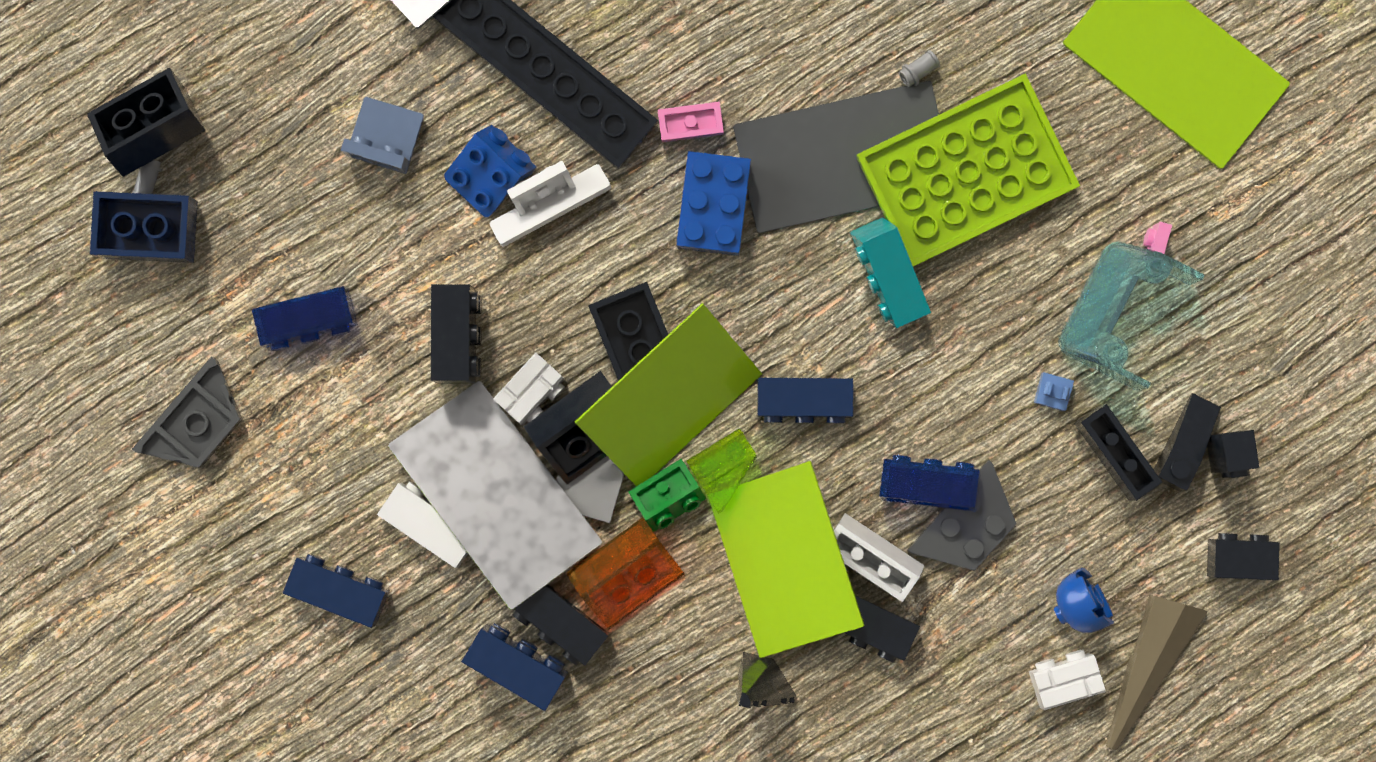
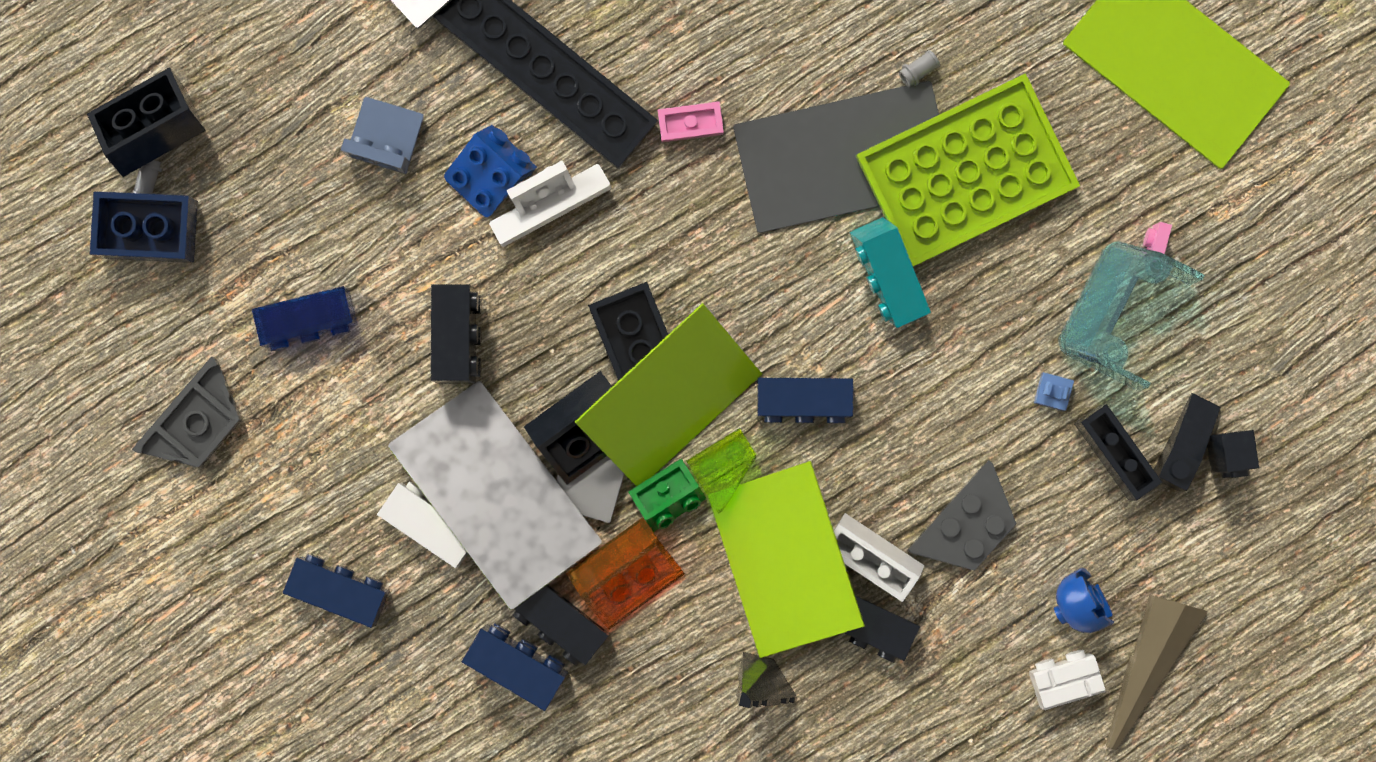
white brick [493,352,565,425] -> none
blue brick [676,151,751,256] -> none
clear blue brick [879,455,981,512] -> none
black brick [1207,533,1280,580] -> none

